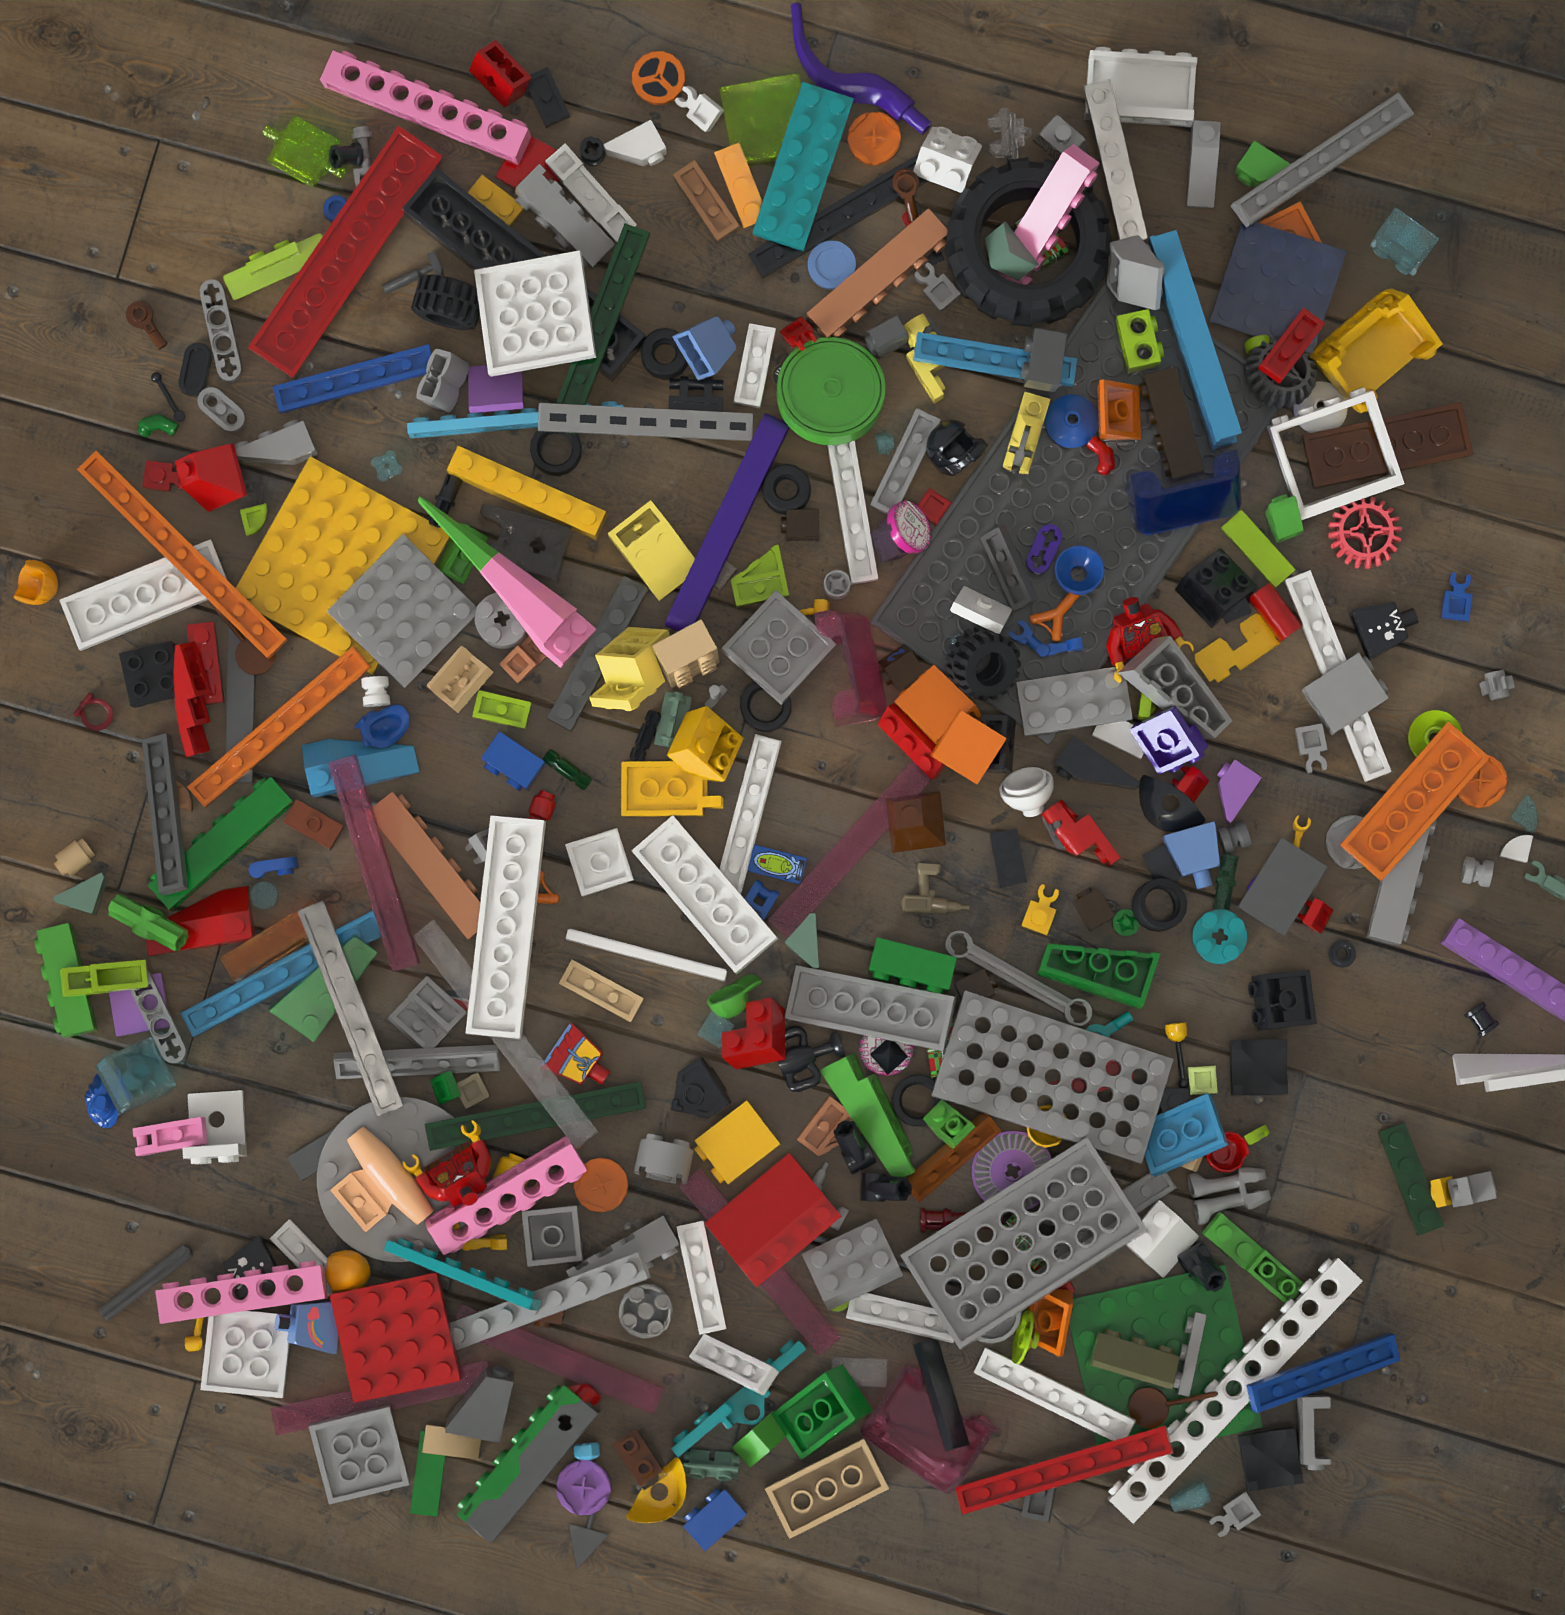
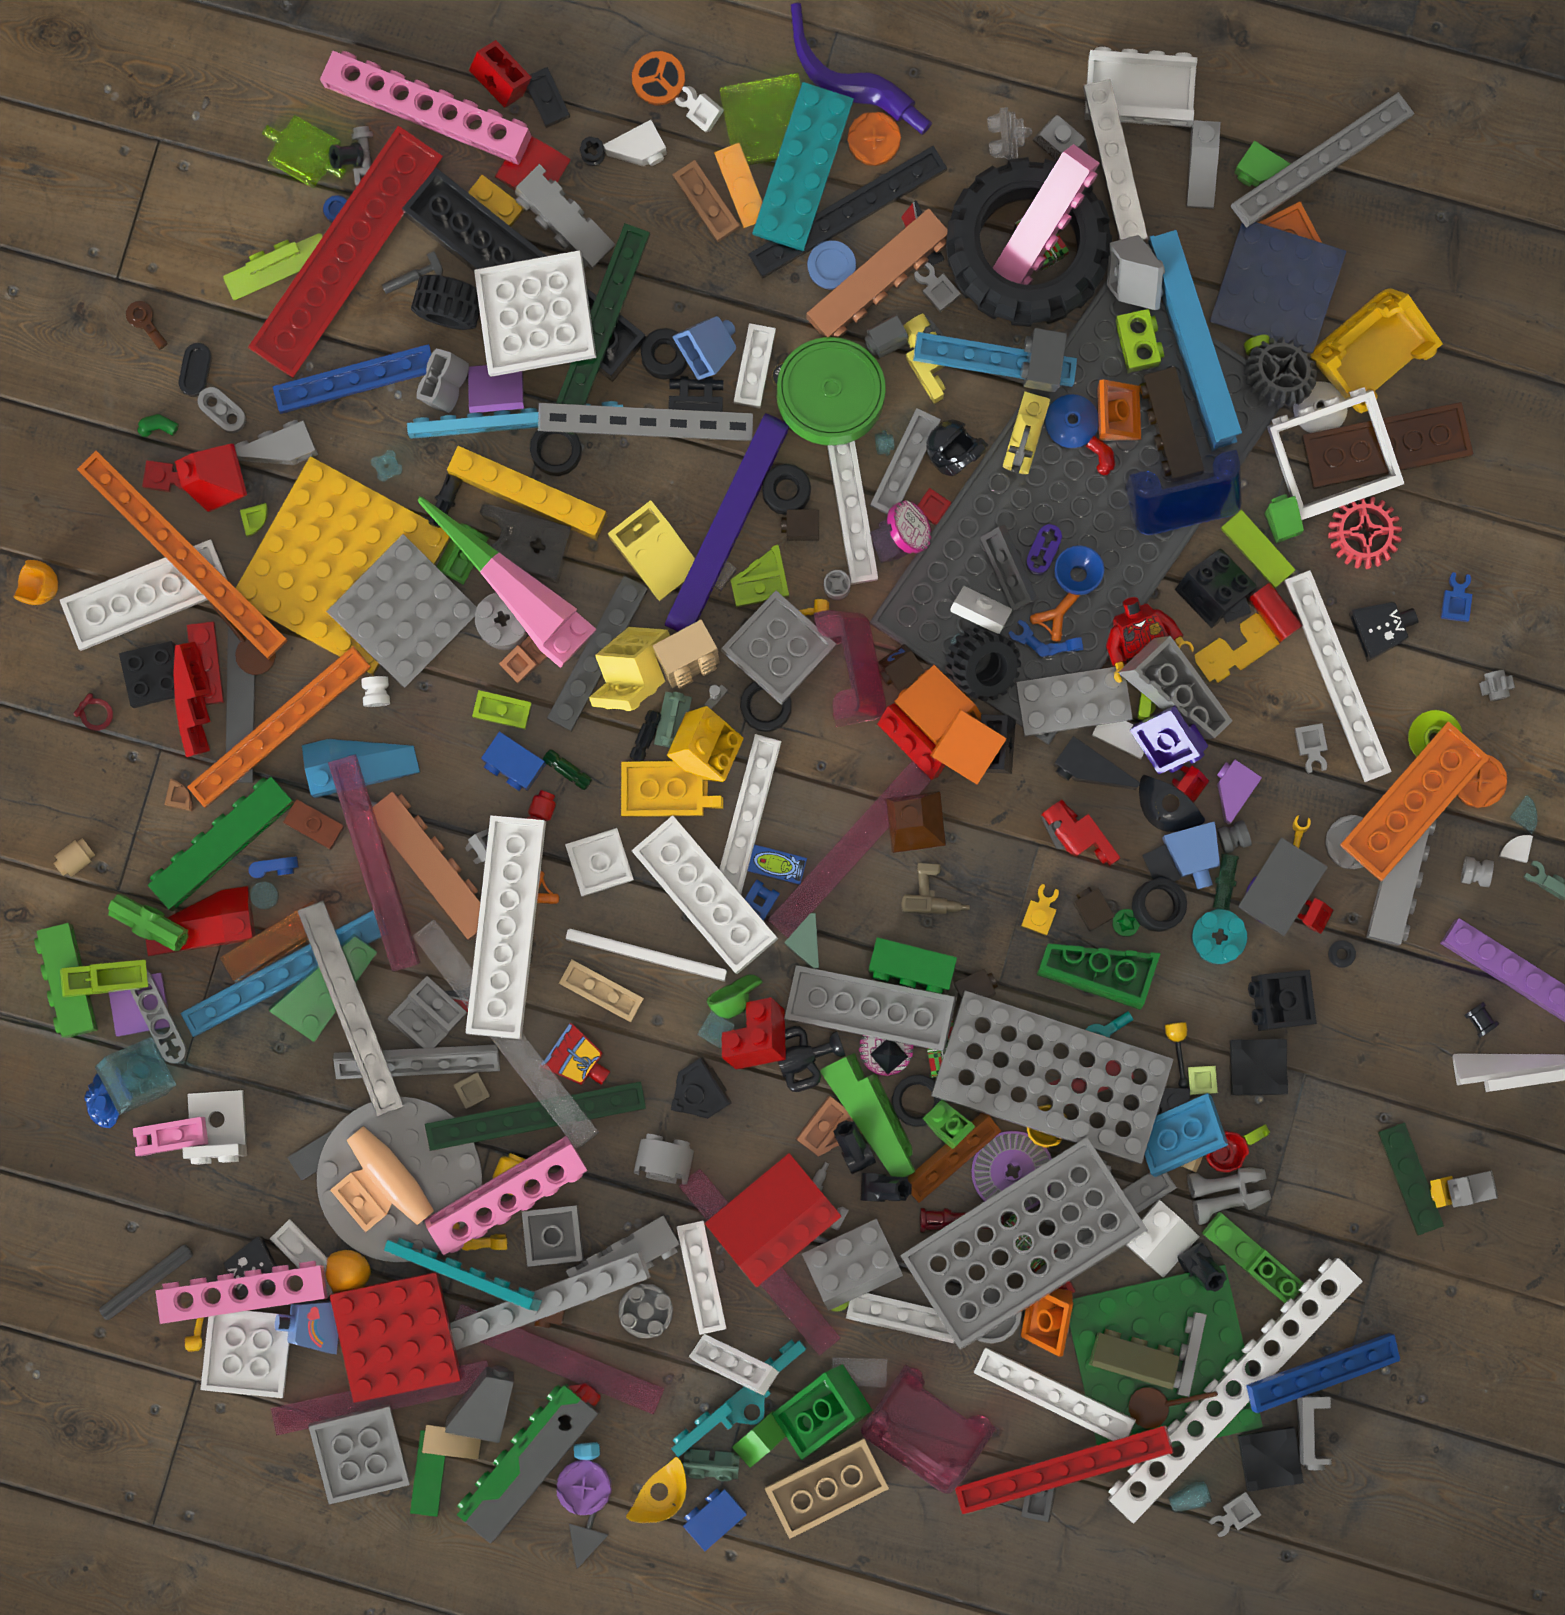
sand green slope [53,872,108,916] -> none
dark grey plate [142,733,188,896] -> none
black hinge [151,372,185,422] -> none
light grey beam [200,279,243,383] -> none
blue hat [355,704,409,748] -> none
red torso [403,1120,492,1206] -> none
tan bracket [427,646,493,713] -> none
green tile [430,1071,461,1105] -> none
white slope [545,143,637,243] -> none
orange tile [574,1158,629,1213] -> none
reddish brown hips [613,1429,667,1491] -> none
yellow brick [694,1101,781,1185] -> none
red plate [779,317,817,350] -> none
reddish brown plate [892,169,919,222] -> none
white bracket [913,127,982,193] -> none
black tile [913,1339,970,1451] -> none
light grey piece [945,931,1092,1027] -> none
sand green slope [985,221,1039,281] -> none
black plate [990,829,1027,887] -> none
white piece [999,767,1054,817] -> none
lime dish [1012,1310,1040,1364] -> none
red plate [1258,307,1325,384] -> none
light grey panel [1301,653,1389,736] -> none
clear light blue brick [1370,207,1440,276] -> none

